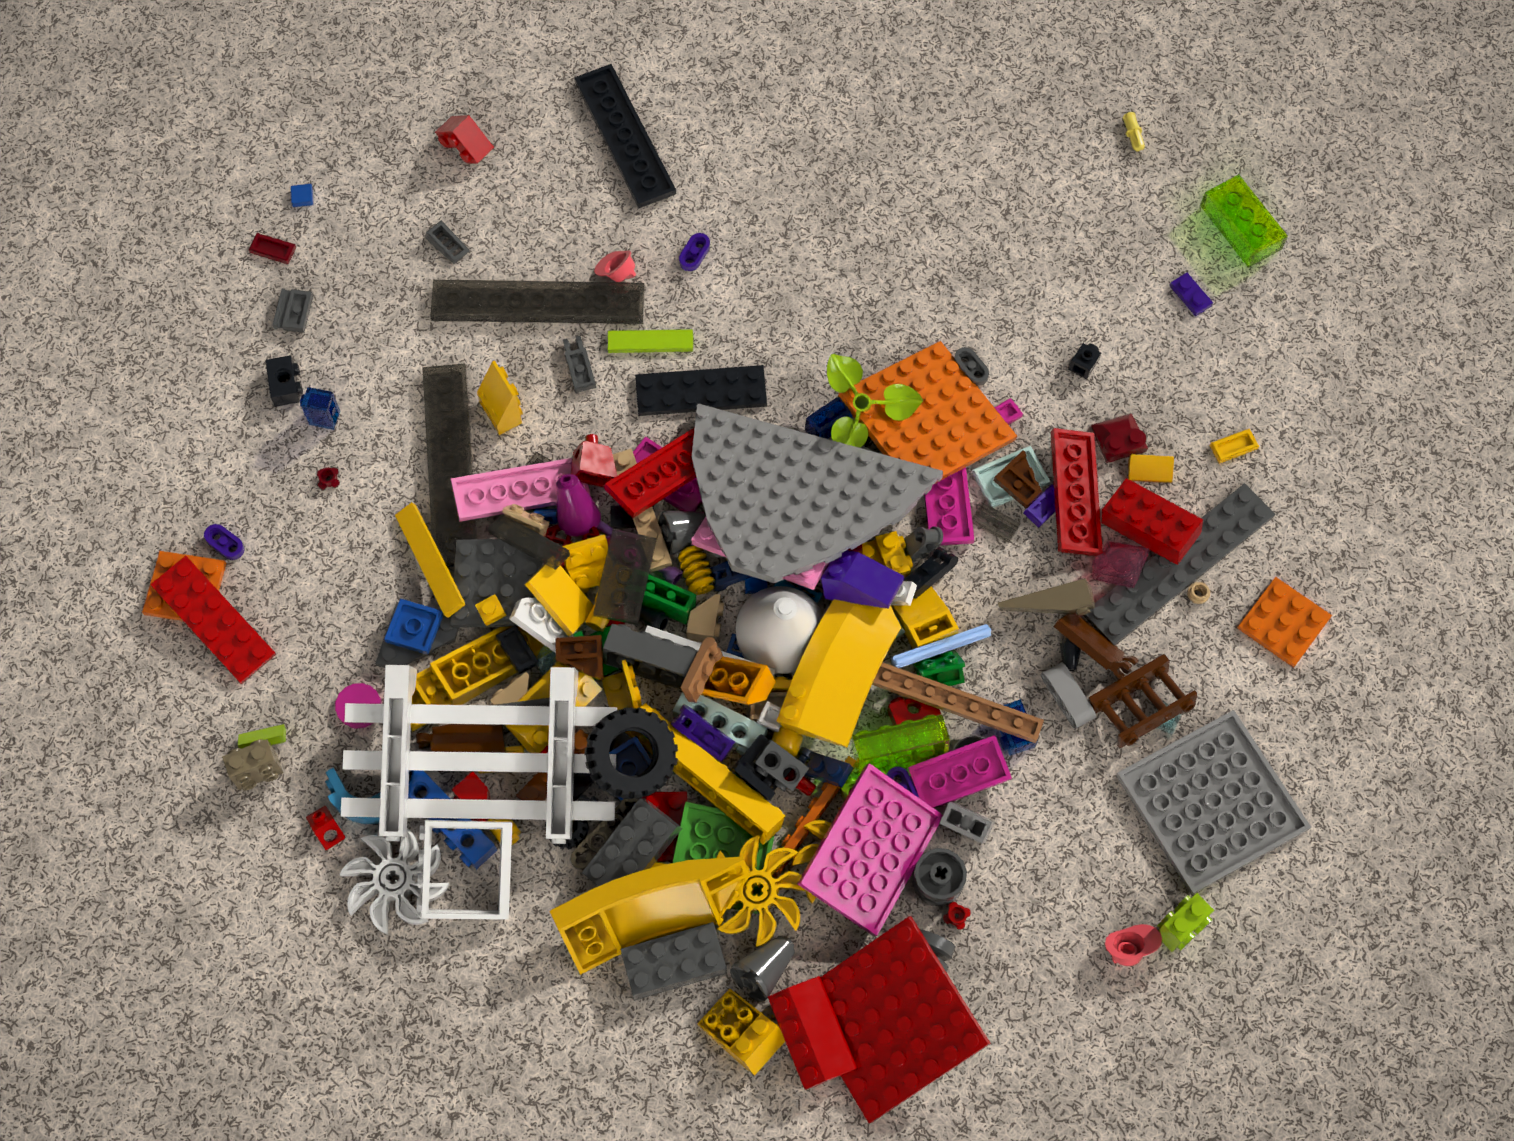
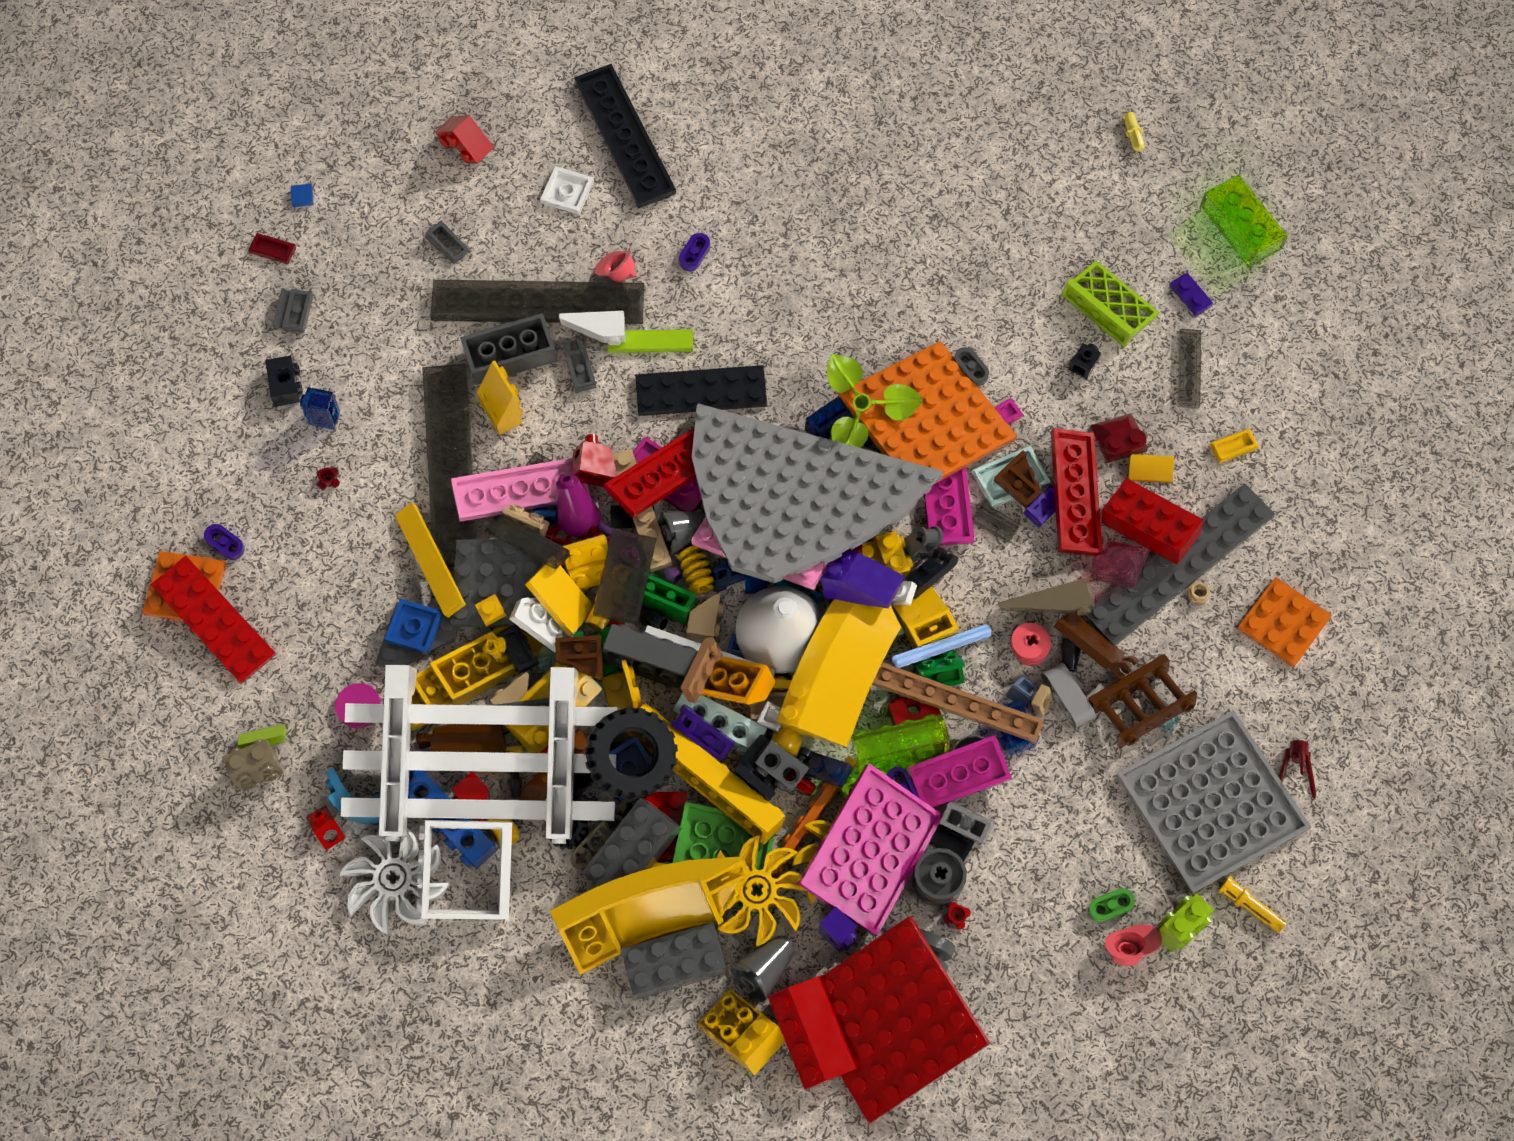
none -> dark grey brick [460,313,557,385]
none -> yellow plate [483,633,506,659]
none -> black bar [507,772,522,799]
none -> white tile [540,166,594,215]
none -> white slope [559,311,626,345]
none -> dark purple brick [819,907,857,953]
none -> black tile [928,824,975,862]
none -> sand blue slope [1006,675,1039,709]
none -> coral piece [1010,622,1052,666]
none -> tan plate [1031,684,1053,717]
none -> lime fence [1061,261,1160,347]
none -> bright green plate [1088,888,1135,923]
none -> clear smoke tile [1178,329,1201,409]
none -> yellow pin [1217,875,1287,933]
none -> dark red plant [1279,740,1317,798]

